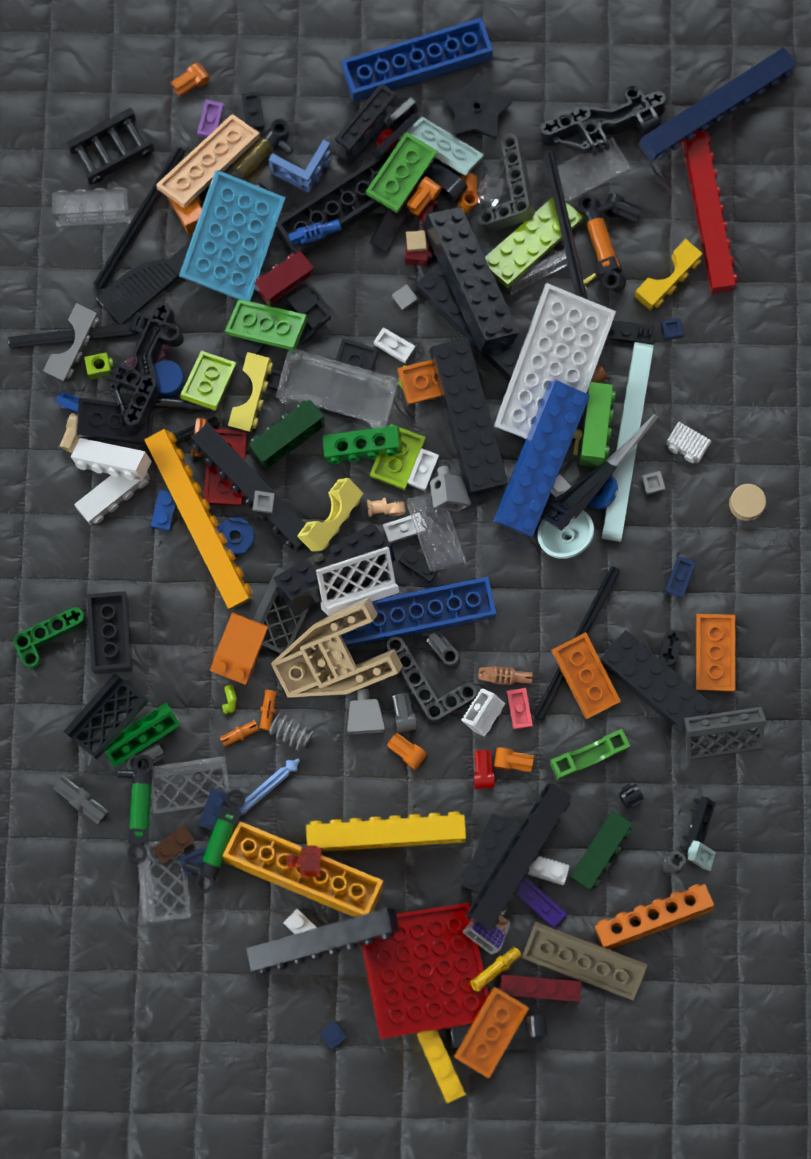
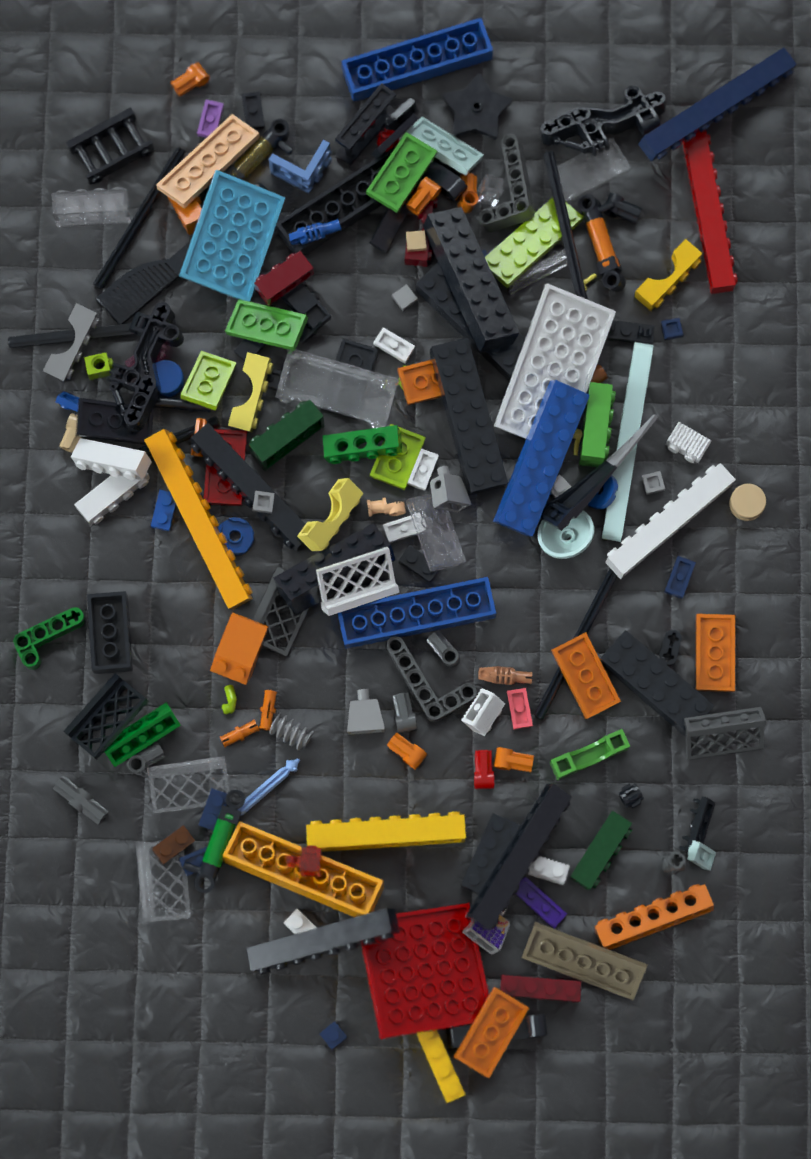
piece [117,754,153,864] -> none
tan wedge [271,598,403,698] -> none
yellow pin [470,947,521,992] -> none
none -> white brick [605,463,736,579]

